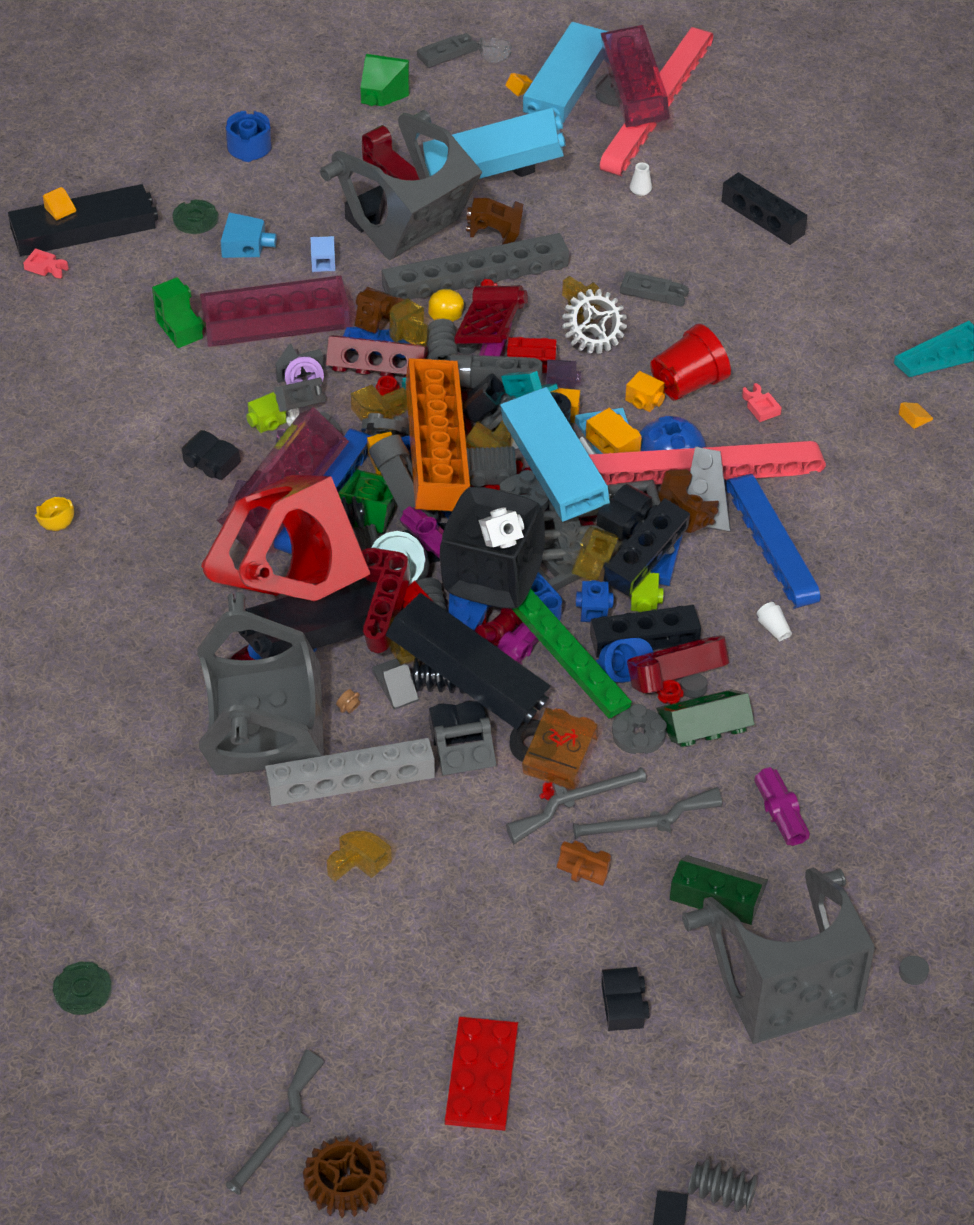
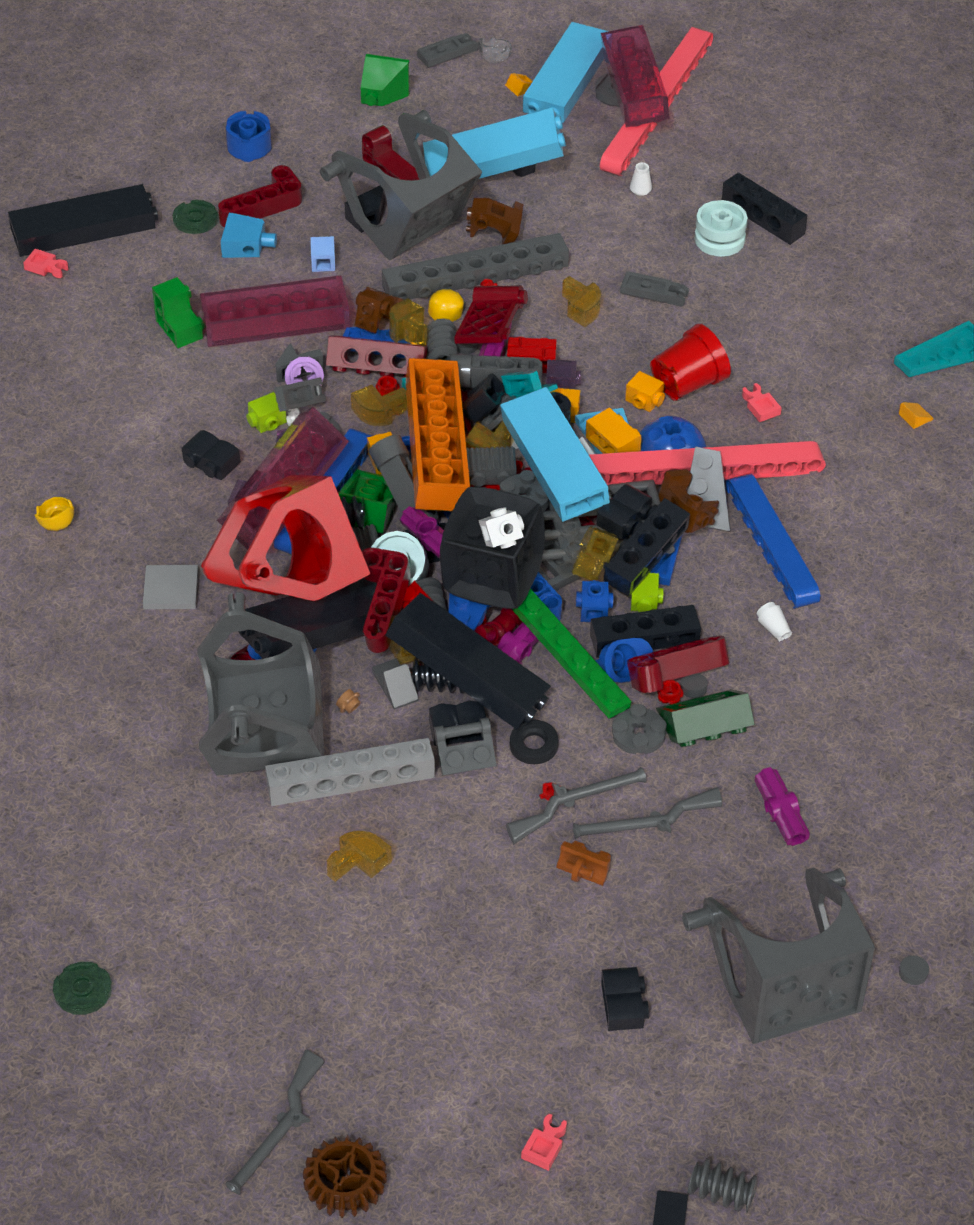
light orange slope [43,187,76,220] -> none
dark grey plate [361,413,410,436] -> none
red plate [445,1017,518,1131] -> none
clear orange panel [522,707,599,790] -> none
white gear [562,289,627,354] -> none
dark green slope [670,855,768,925] -> none
none -> light grey tile [143,565,198,609]
none -> dark red beam [218,165,302,227]
none -> coral plate [521,1114,567,1171]
none -> light aqua wheel [695,200,748,257]

